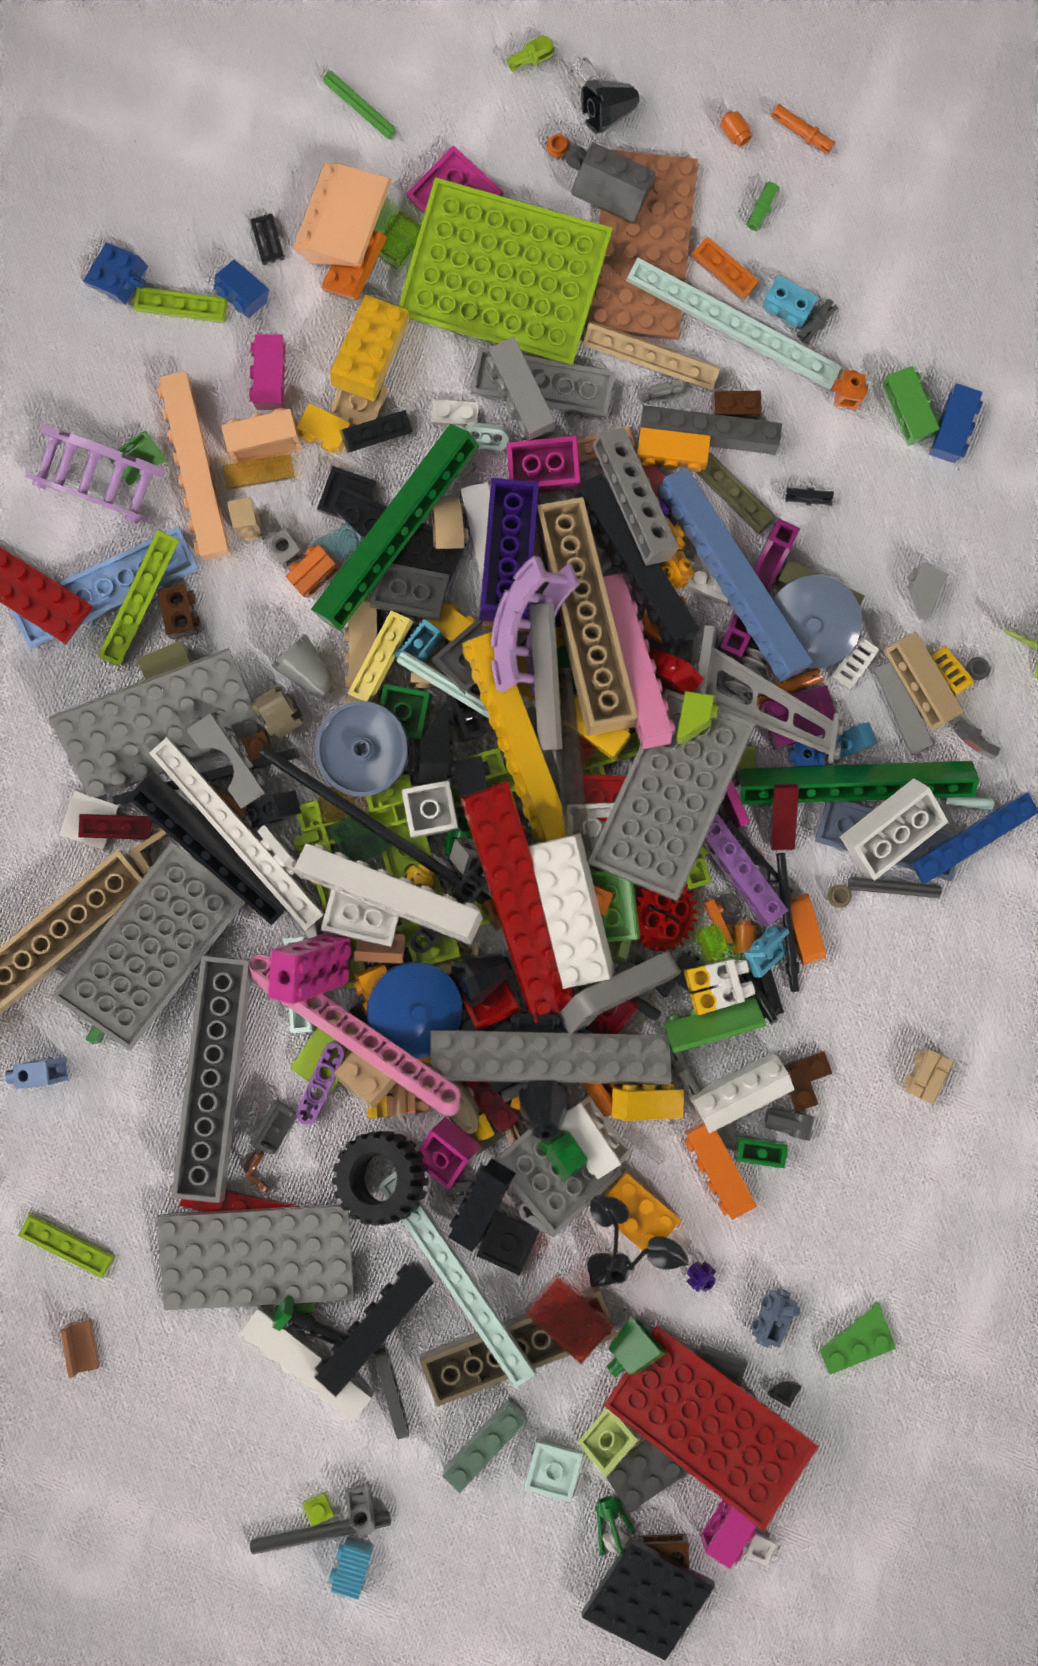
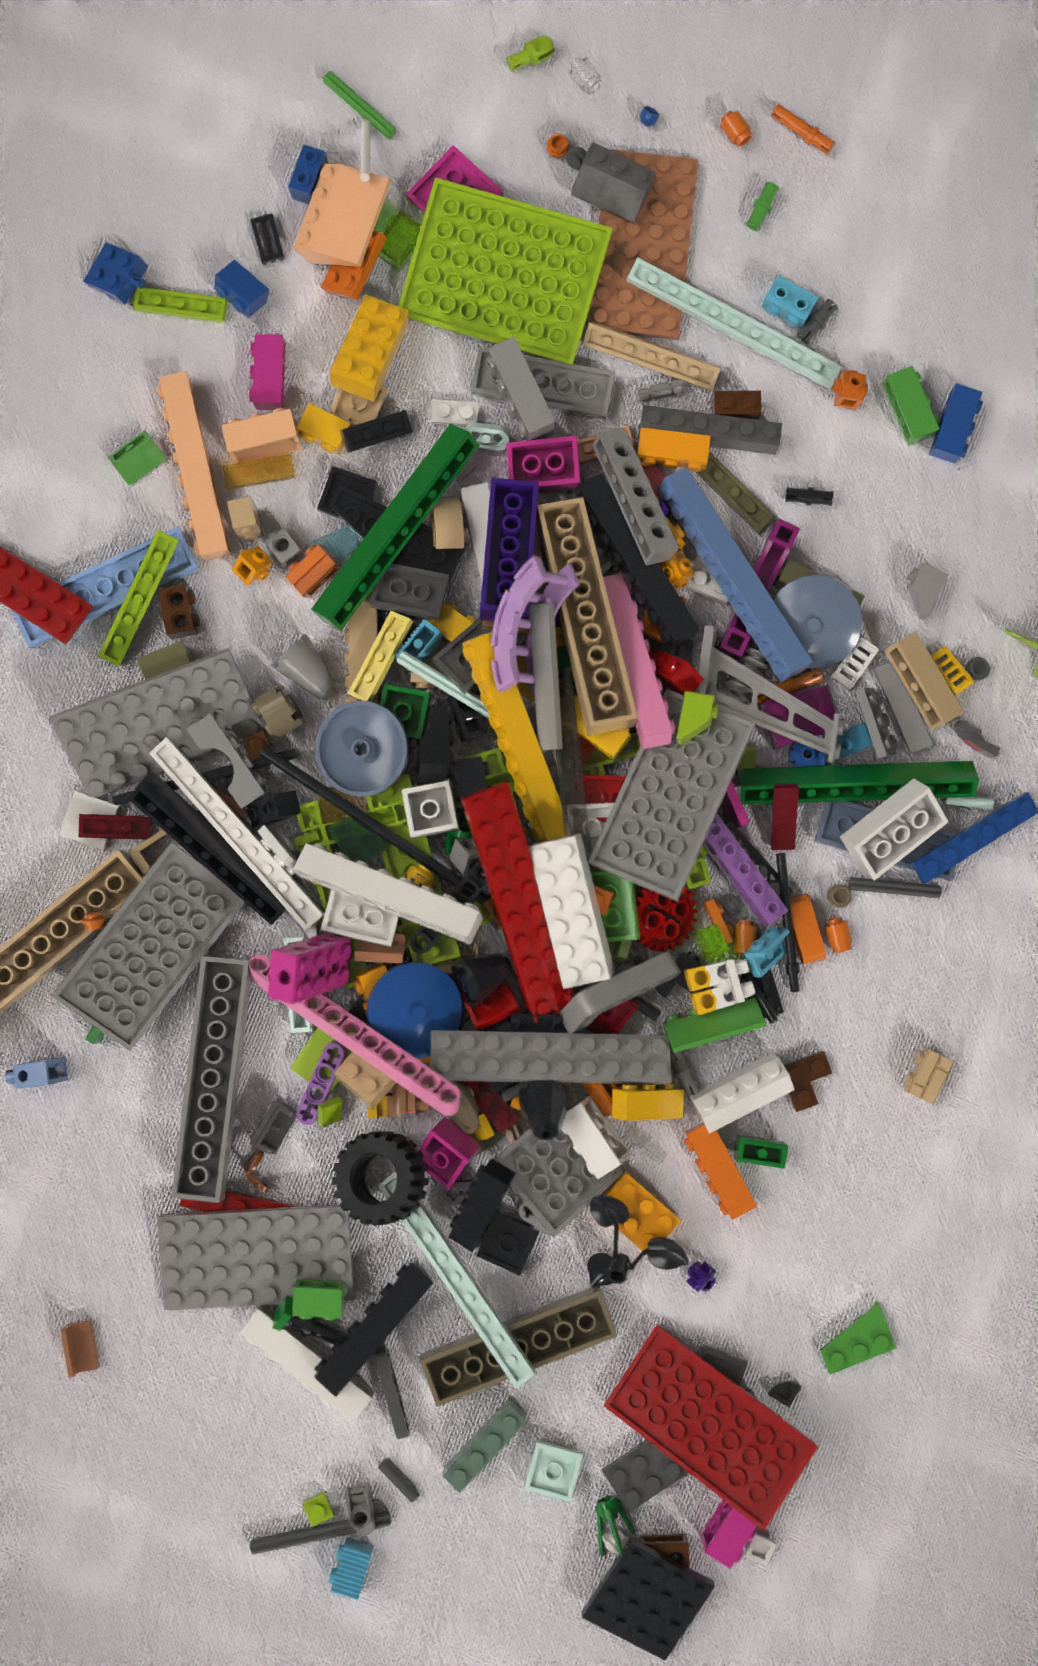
lime tile [18,1213,115,1278] -> none
lavender fence [25,423,165,523] -> none
clear red brick [526,1272,614,1364] -> none
green torso [538,1130,588,1181] -> none
yellowish green slope [577,1408,638,1477] -> none
black cone [581,79,639,134] -> none
green torso [606,1317,667,1377] -> none
orange plate [691,236,759,301] -> none
sand blue brick [751,1288,801,1348] -> none
dark grey piece [764,1107,815,1141] -> none
none -> orange plate [81,912,106,930]
none -> light orange brick [231,546,274,586]
none -> blue brick [288,144,328,205]
none -> bright green brick [292,1279,345,1321]
none -> lime tile [318,1096,343,1127]
none -> white bar [360,119,371,182]
none -> dark grey piece [378,1459,420,1503]
none -> blue hinge [640,106,660,127]
none -> orange brick [824,917,853,953]
none -> dark grey plate [855,688,898,759]

